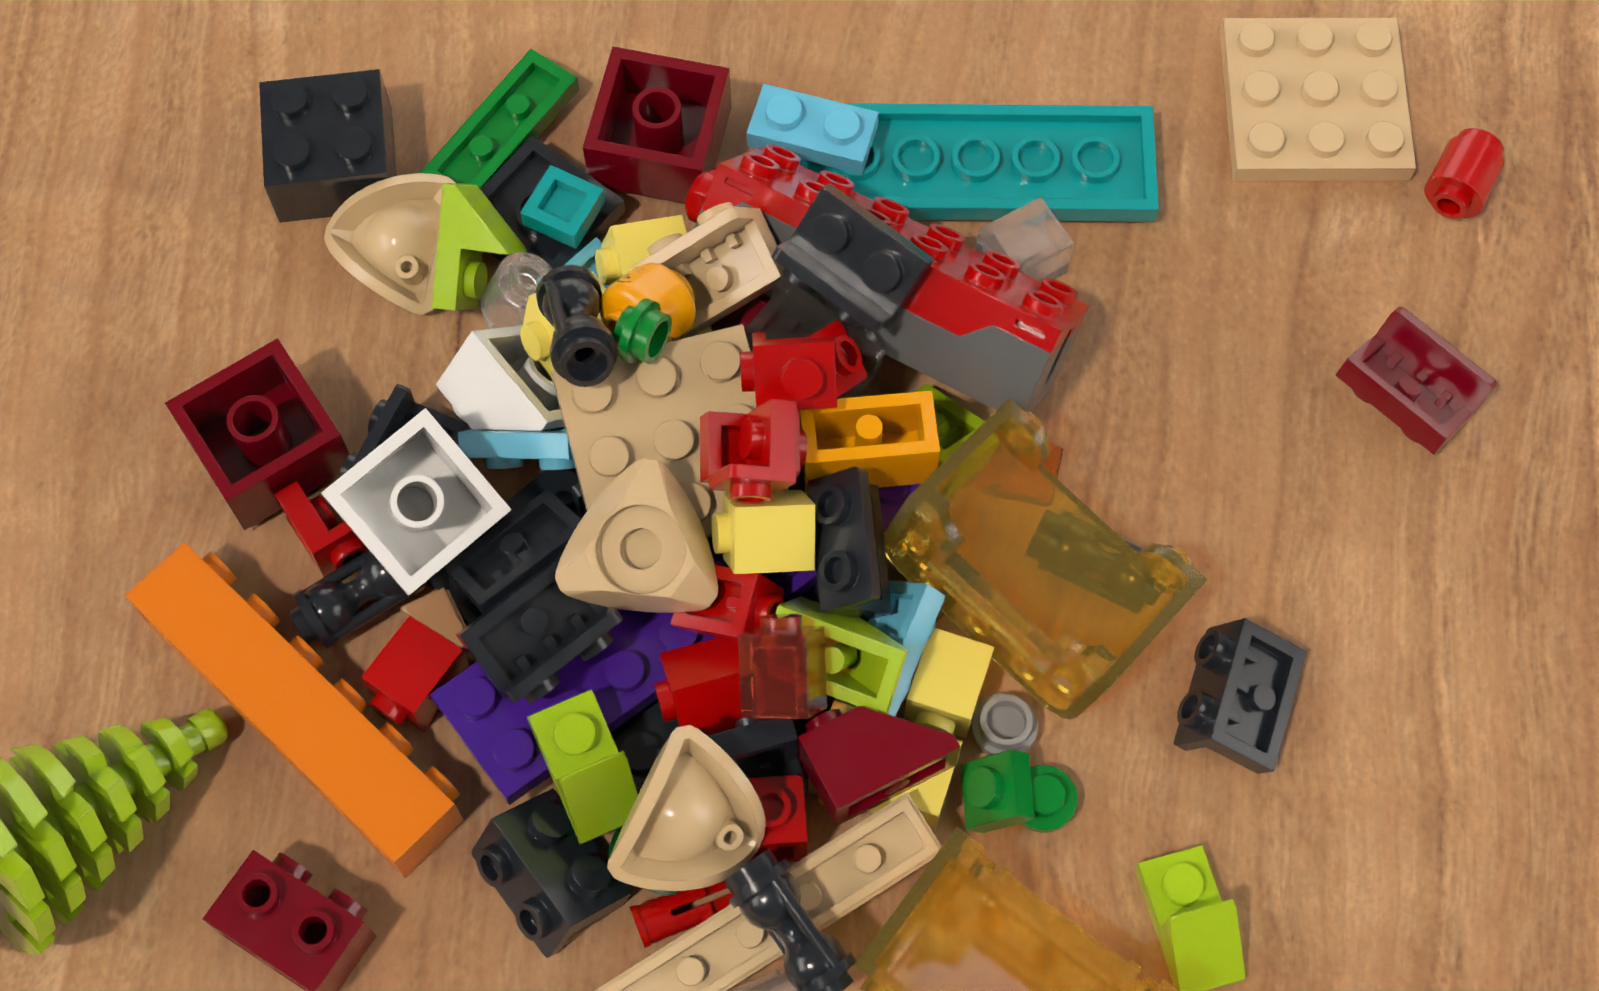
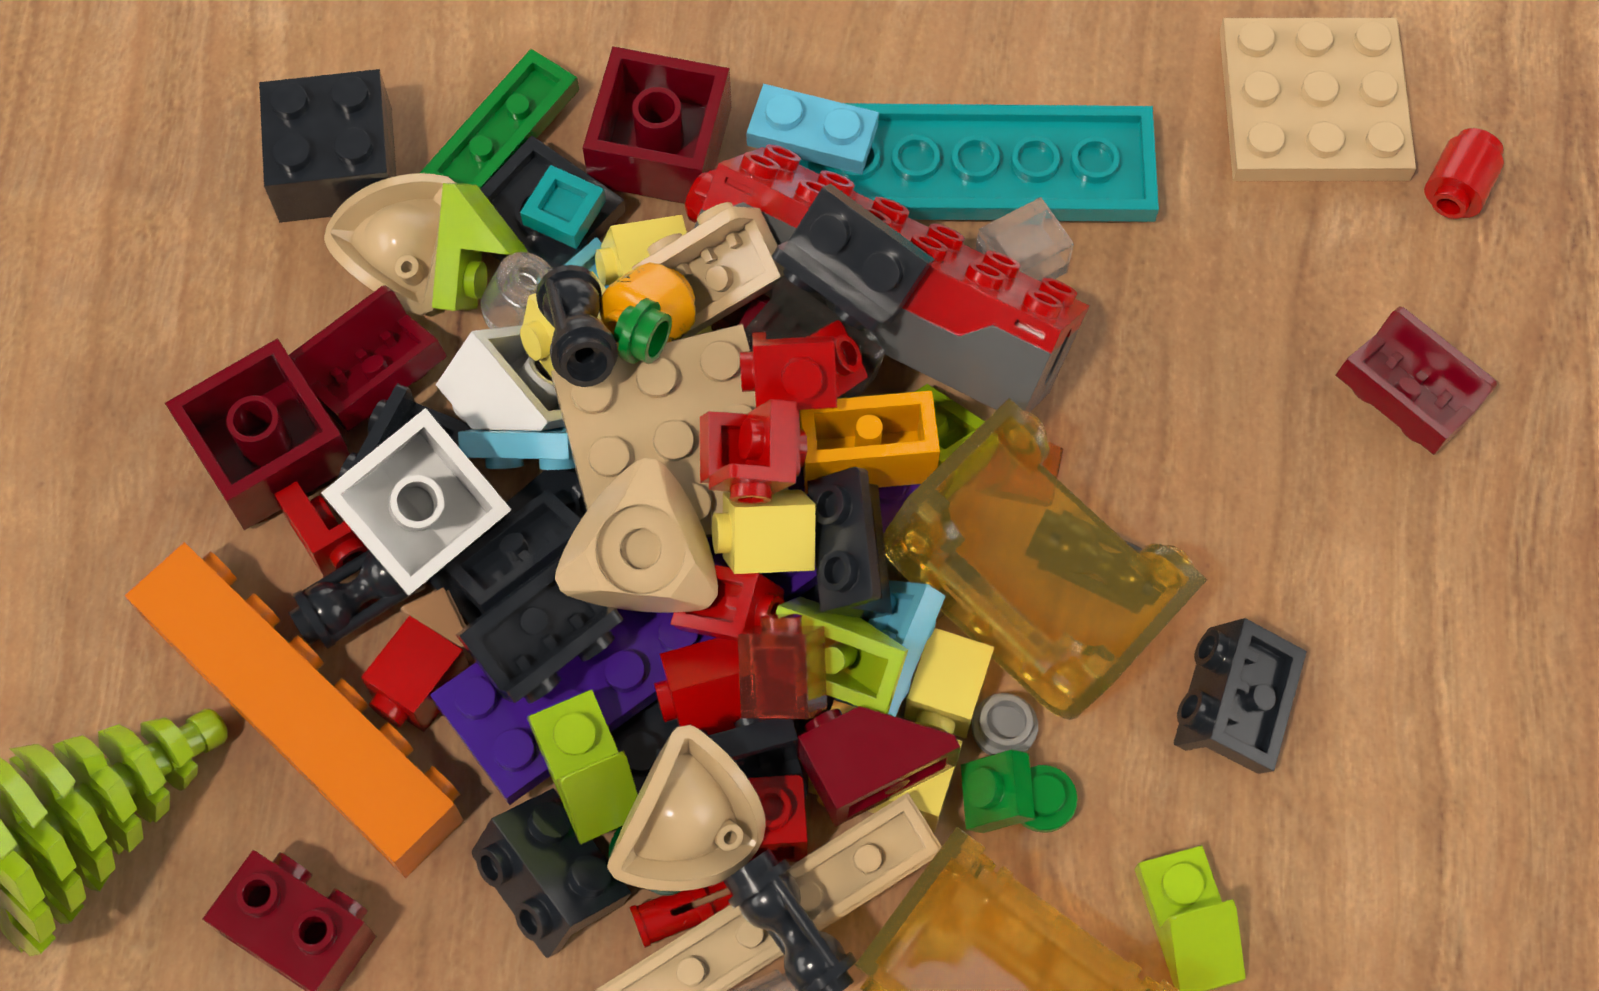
none -> dark red bracket [289,285,447,431]

